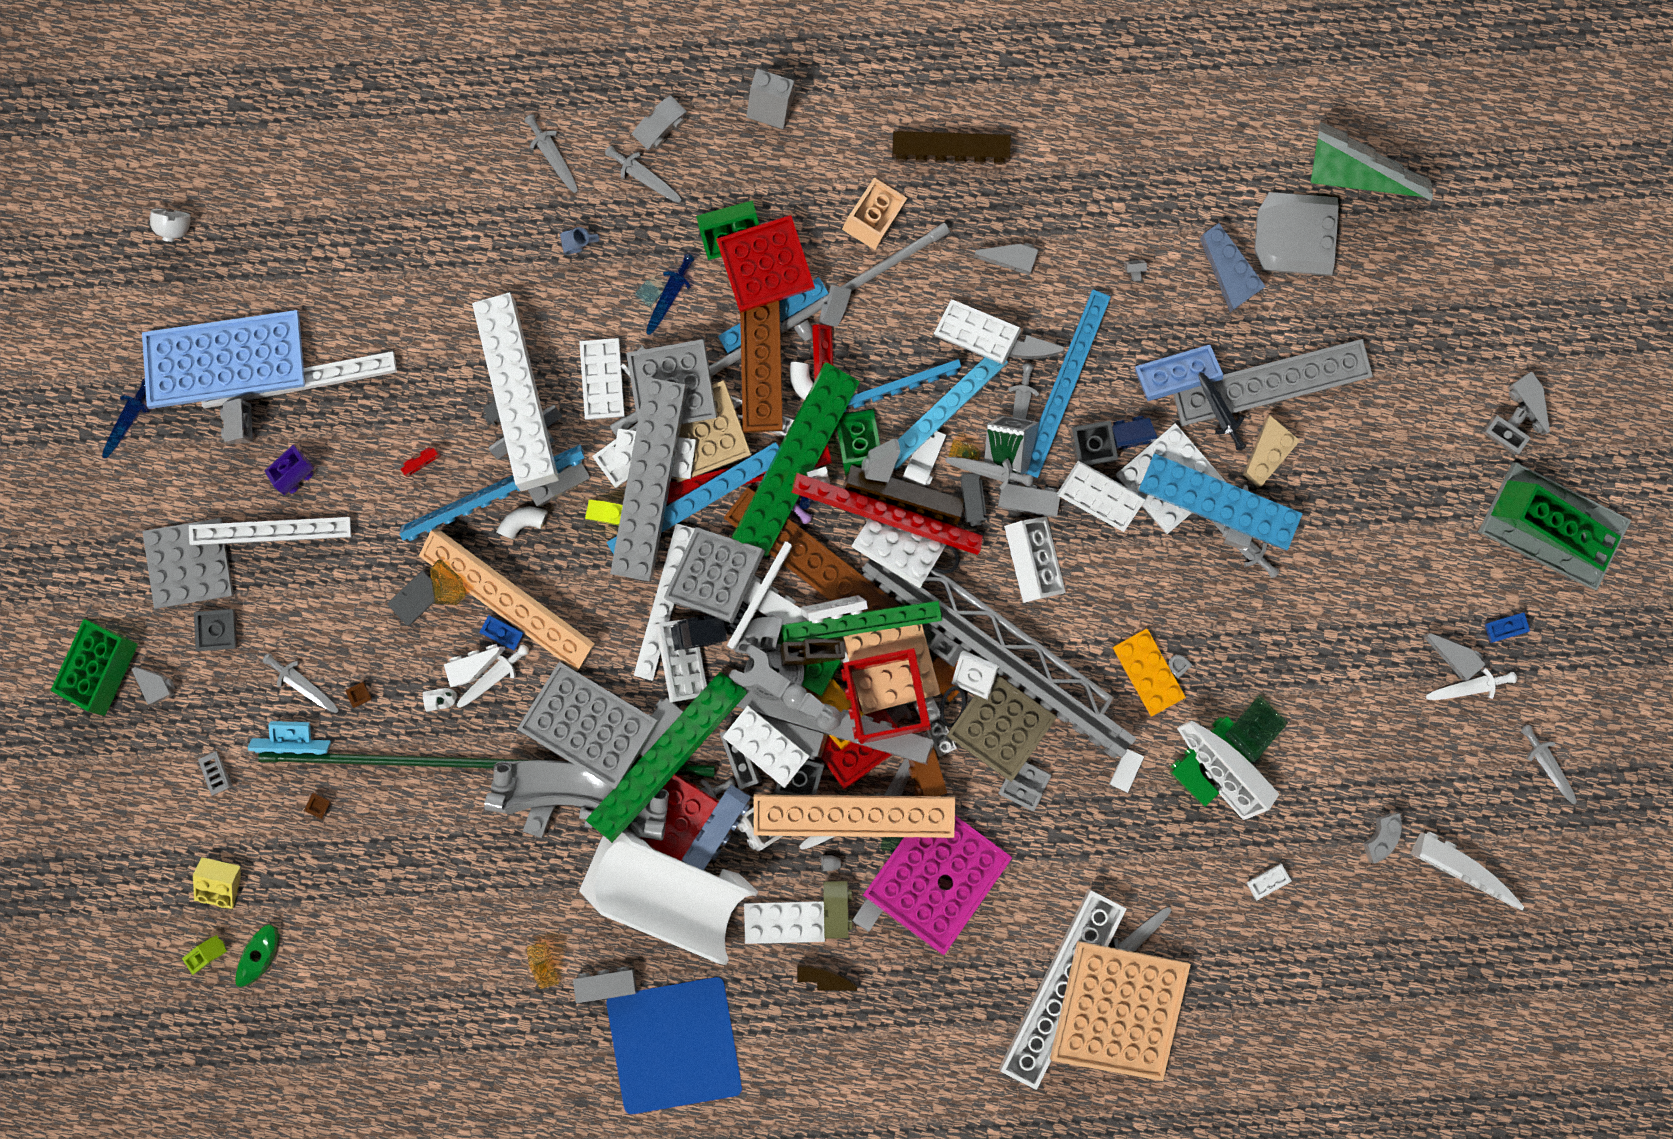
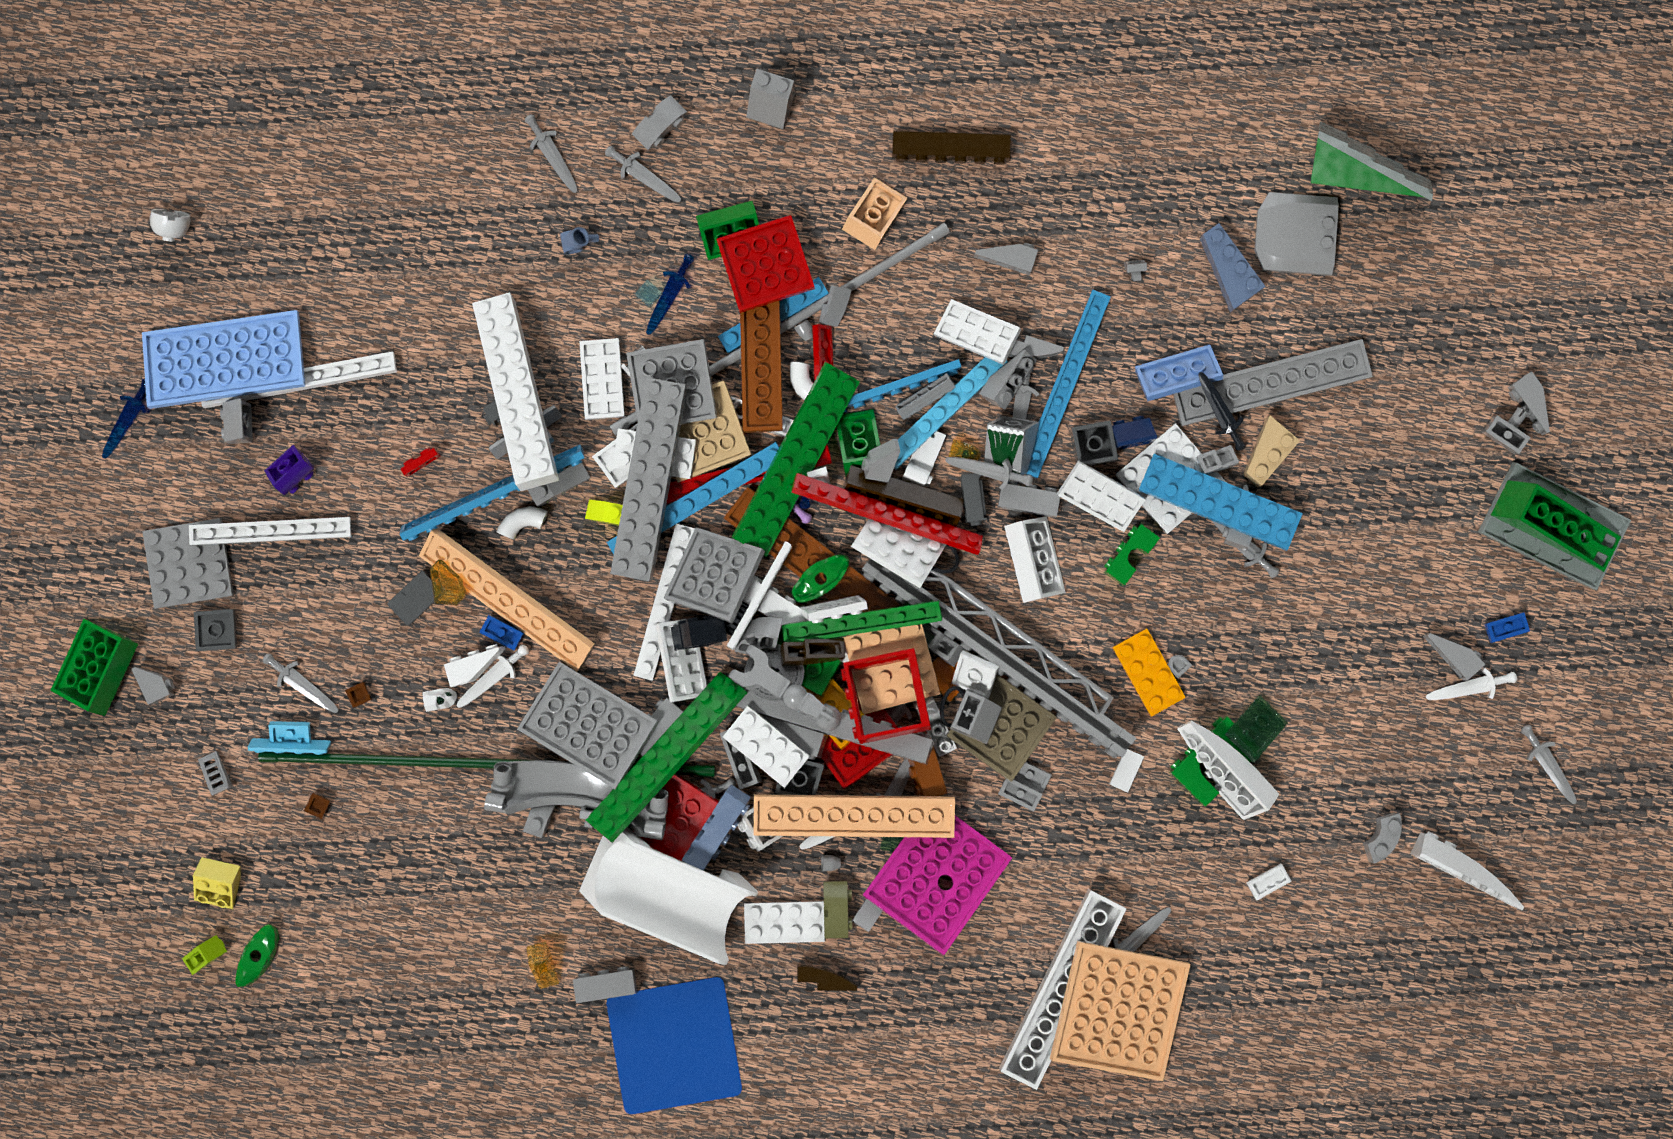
none -> green piece [792,555,849,602]
none -> light grey piece [895,373,955,420]
none -> light grey slope [950,690,1002,744]
none -> light grey slope [979,350,1037,409]
none -> green arch [1104,524,1160,586]
none -> light grey slope [1196,445,1239,475]

